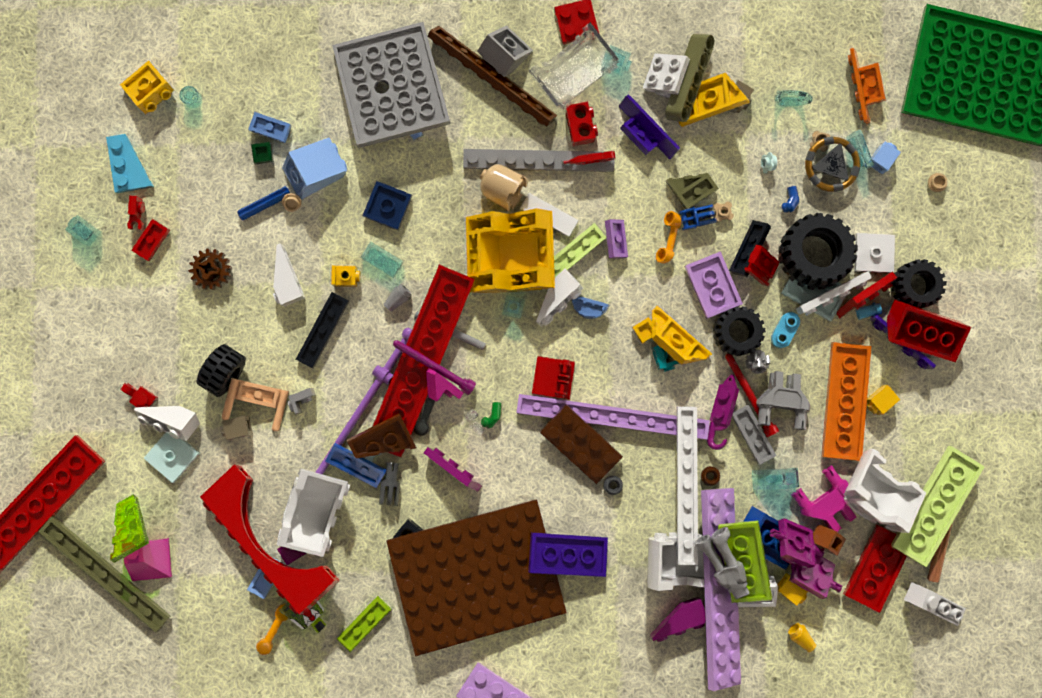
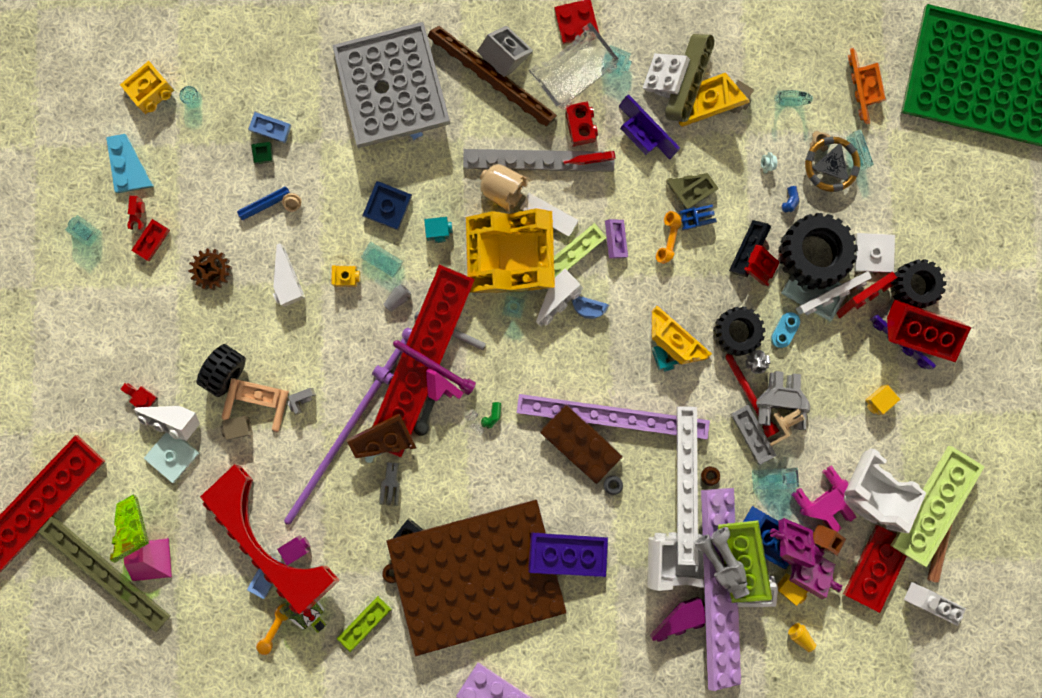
white cylinder [277,469,350,557] -> none
light blue slope [282,137,347,200] -> none
black plate [295,292,350,369] -> none
blue plate [325,443,386,488] -> none
magenta wing [424,447,483,492] -> none
red hinge [532,356,575,399] -> none
yellow plate [632,317,652,343] -> none
lavender plate [684,251,743,319] -> none
magenta plate [706,374,739,450] -> none
tan plate [713,202,734,222] -> none
orange plate [821,342,872,461] -> none
medium azure pin [855,302,882,320] -> none
light blue brick [867,141,901,174] -> none
tan plate [928,173,948,192] -> none
none -> reddish brown plate [382,563,396,583]
none -> teal brick [424,217,453,243]
none -> tan bracket [770,409,805,446]

